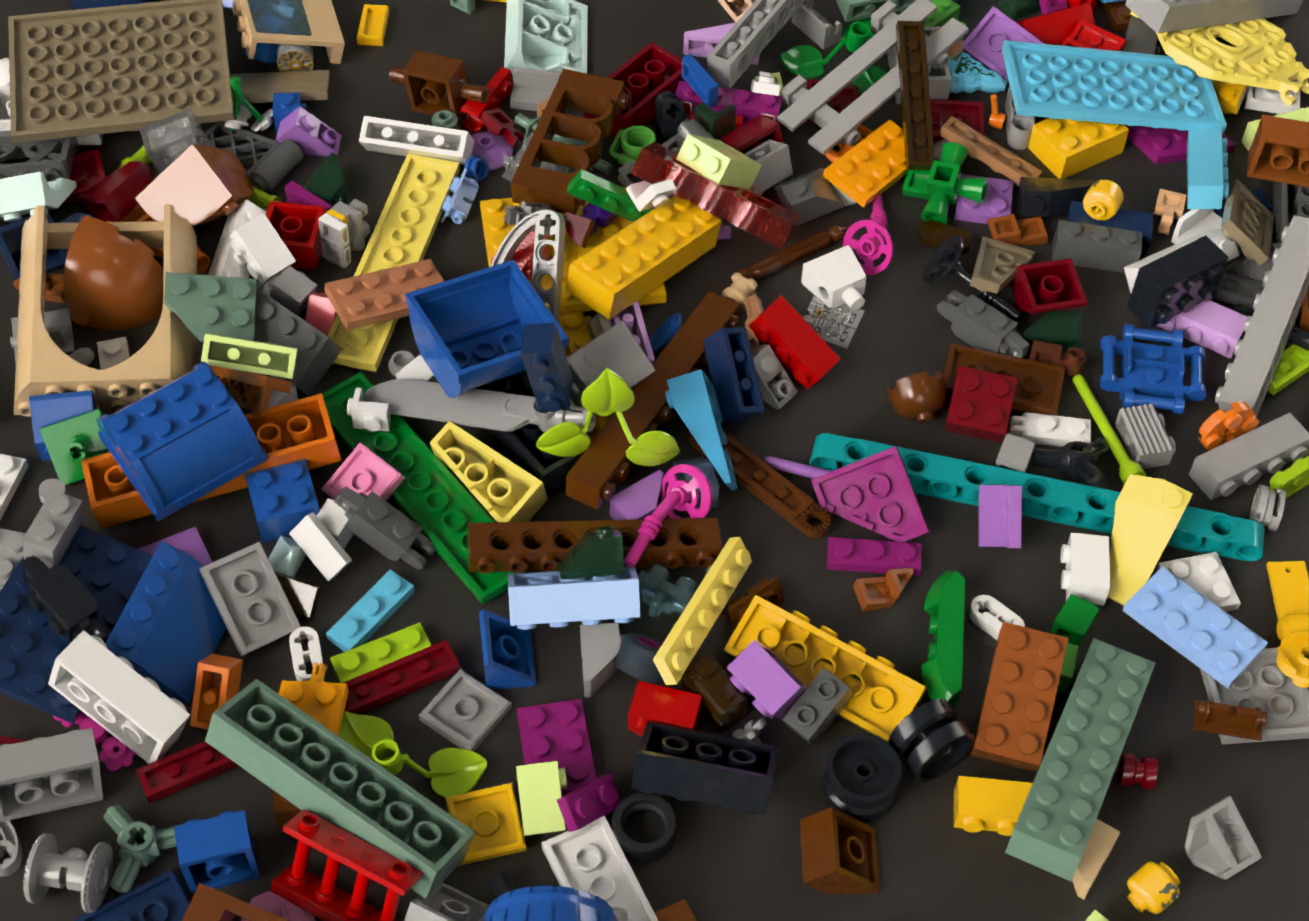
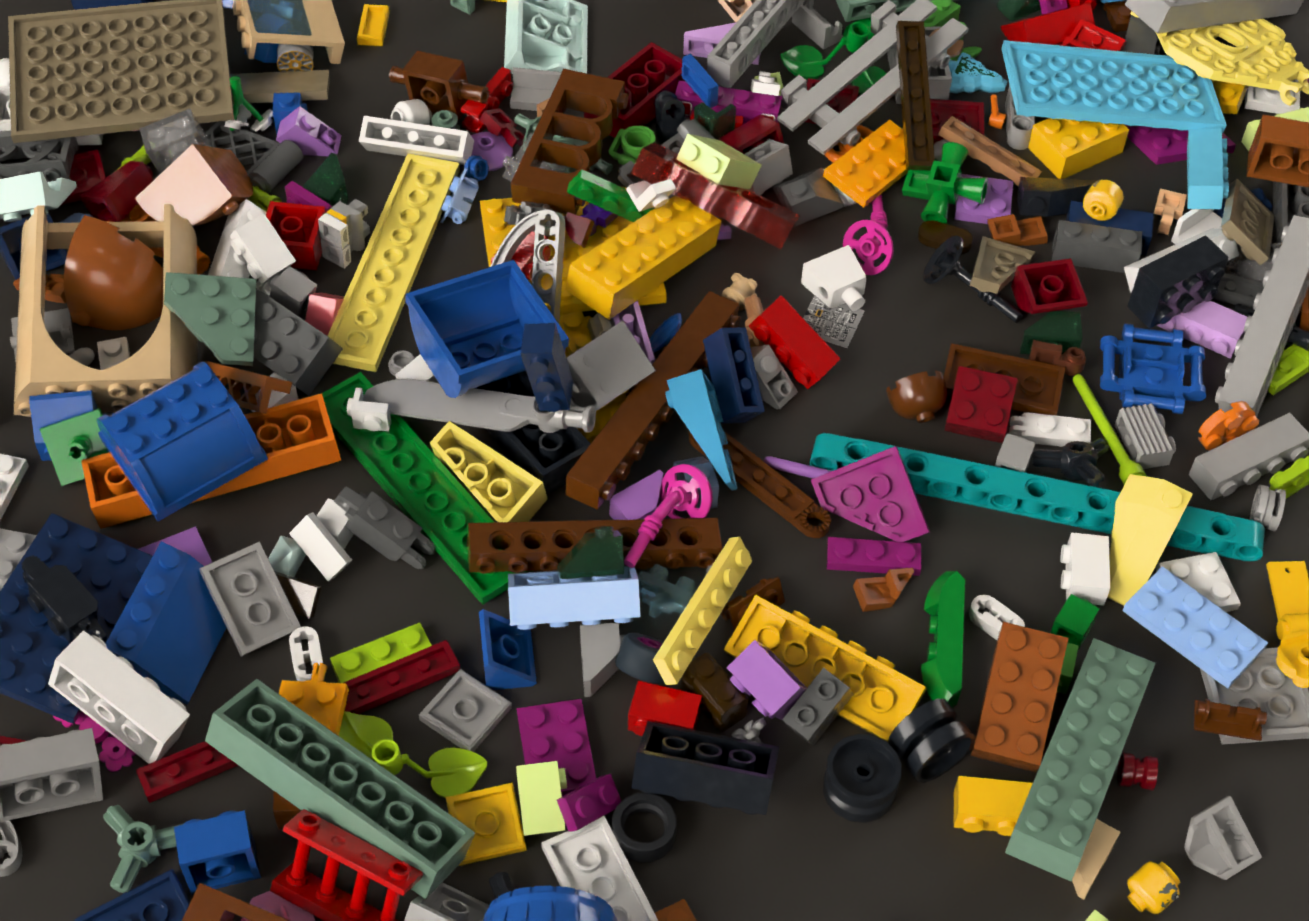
light grey hinge [22,478,83,569] -> none
light grey hose [23,833,113,913] -> none
orange slope [190,653,243,730] -> none
yellowish green brick [201,333,298,379] -> none
blue brick [245,459,320,543] -> none
bright pink tile [321,442,405,501] -> none
nougat plate [324,259,444,331] -> none
medium azure plate [326,569,415,652] -> none
lime plant [536,368,680,466] -> none
reddish brown wheel [732,225,848,282] -> none
reddish brown slope [800,807,880,894] -> none
dark grey hinge [936,290,1030,358] -> none
medium lavender plate [963,6,1044,85] -> none
medium lavender panel [978,485,1022,548] -> none
none -> white head [391,99,432,125]

